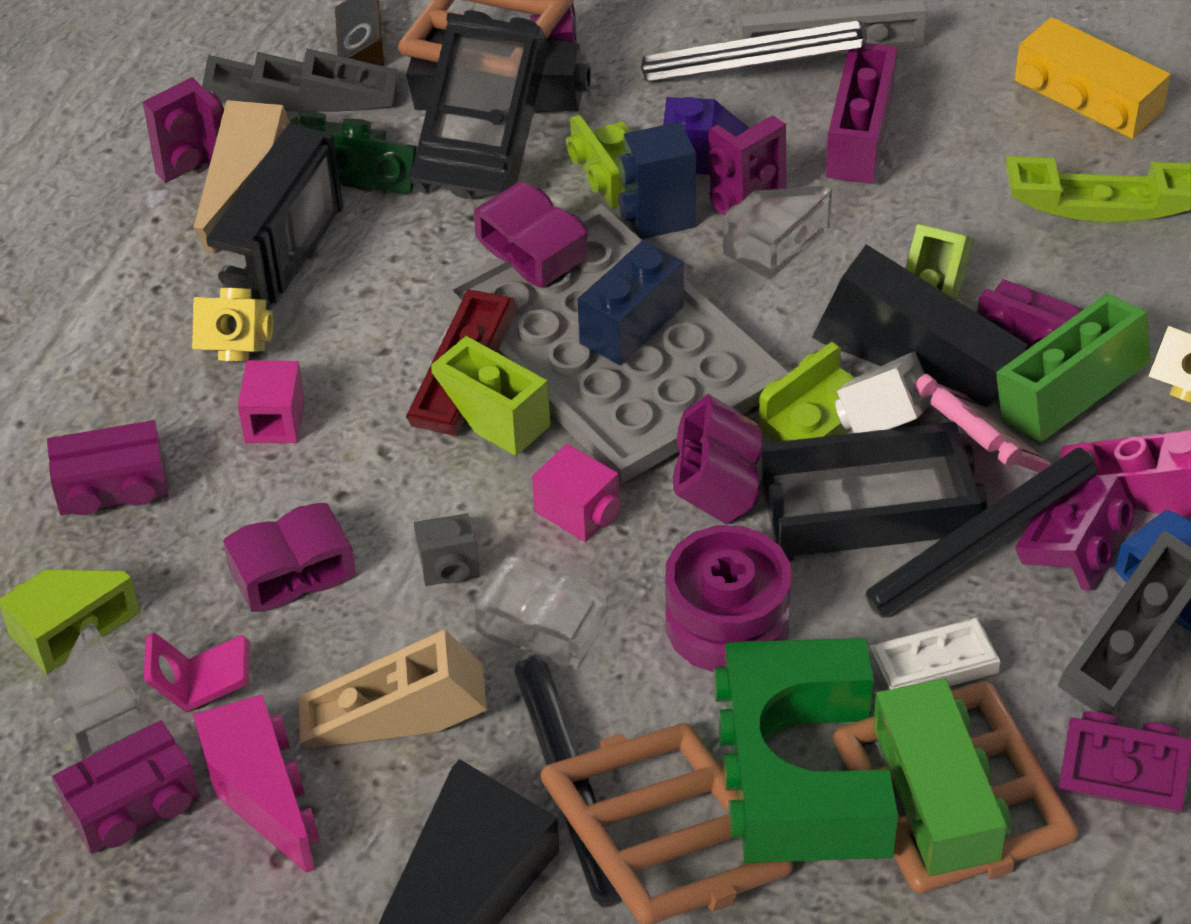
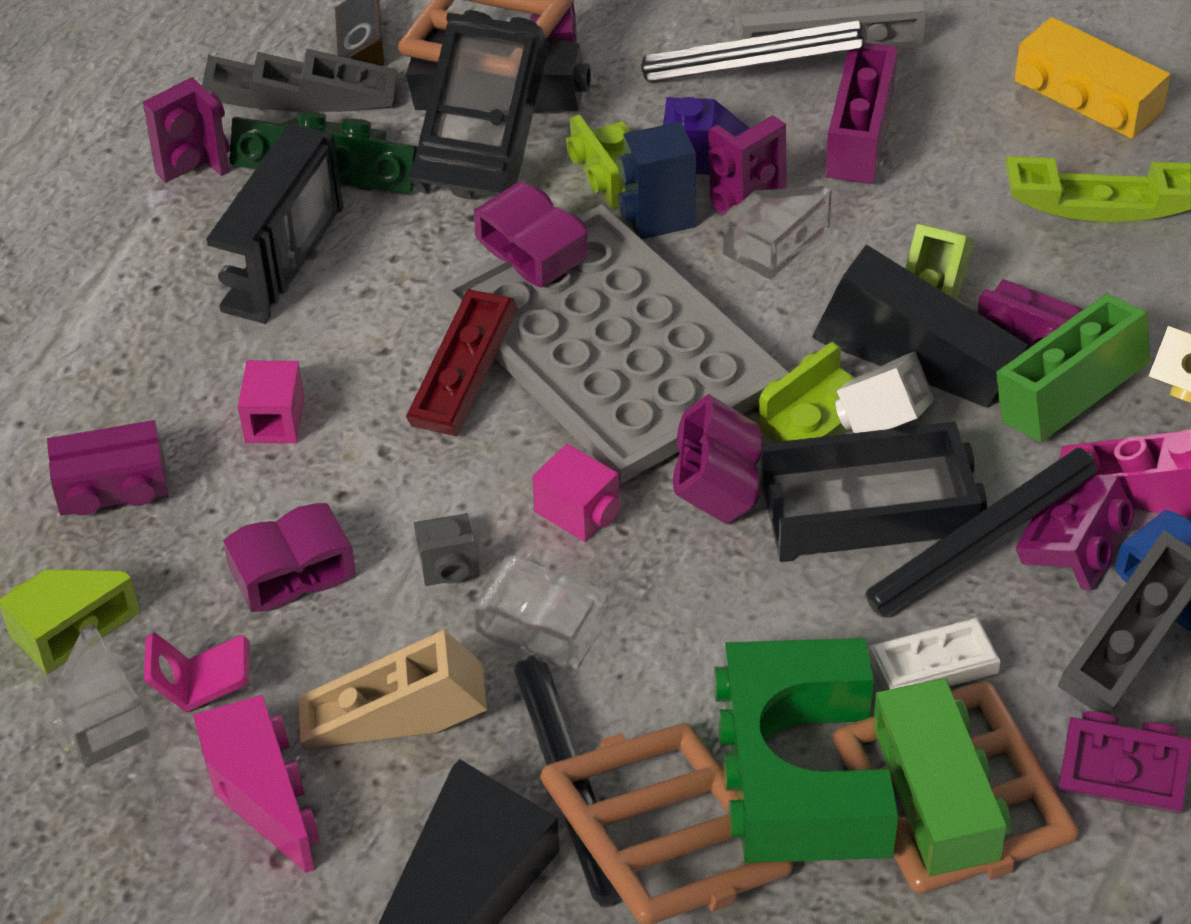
magenta brick [52,720,200,854] -> none
light yellow brick [192,288,273,361] -> none
tan slope [193,100,291,253] -> none
lime slope [431,336,550,456] -> none
dark blue brick [577,240,684,366] -> none
magenta wheel [665,525,791,672] -> none
bright pink piece [914,374,1051,473] -> none

